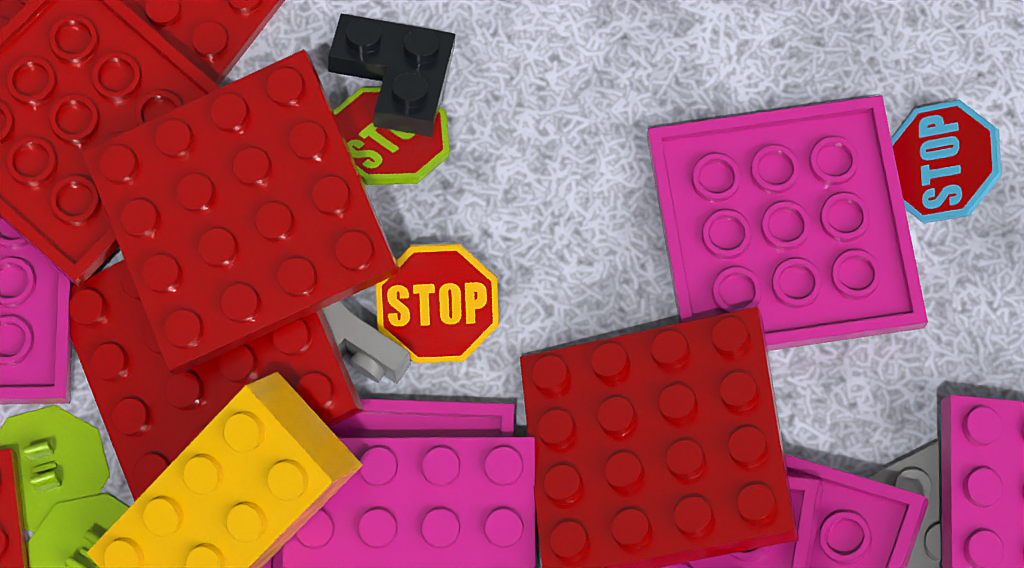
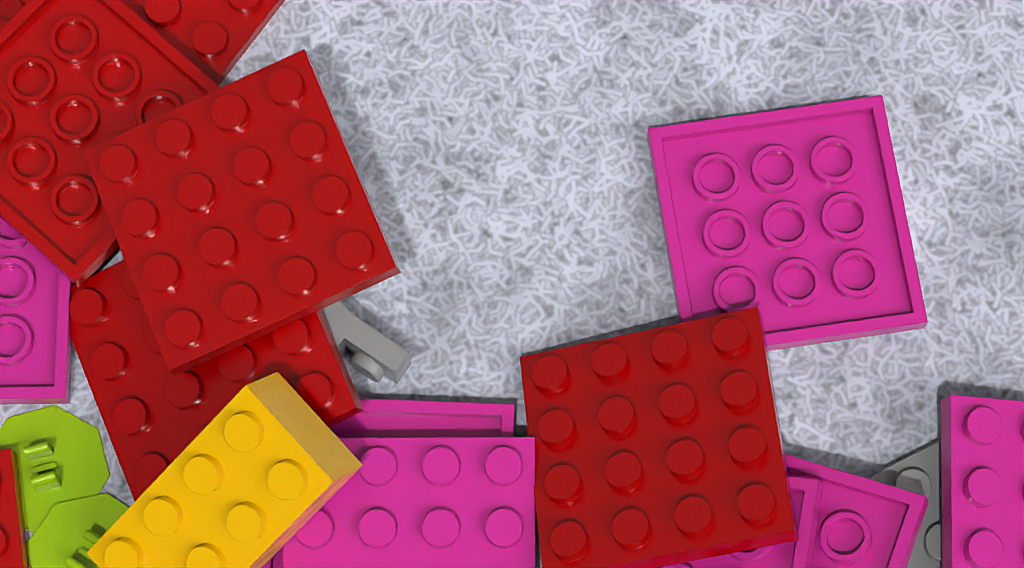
black plate [328,13,456,137] -> none
red piece [333,87,450,185] -> none
piece [375,242,499,363] -> none
piece [891,100,1002,224] -> none

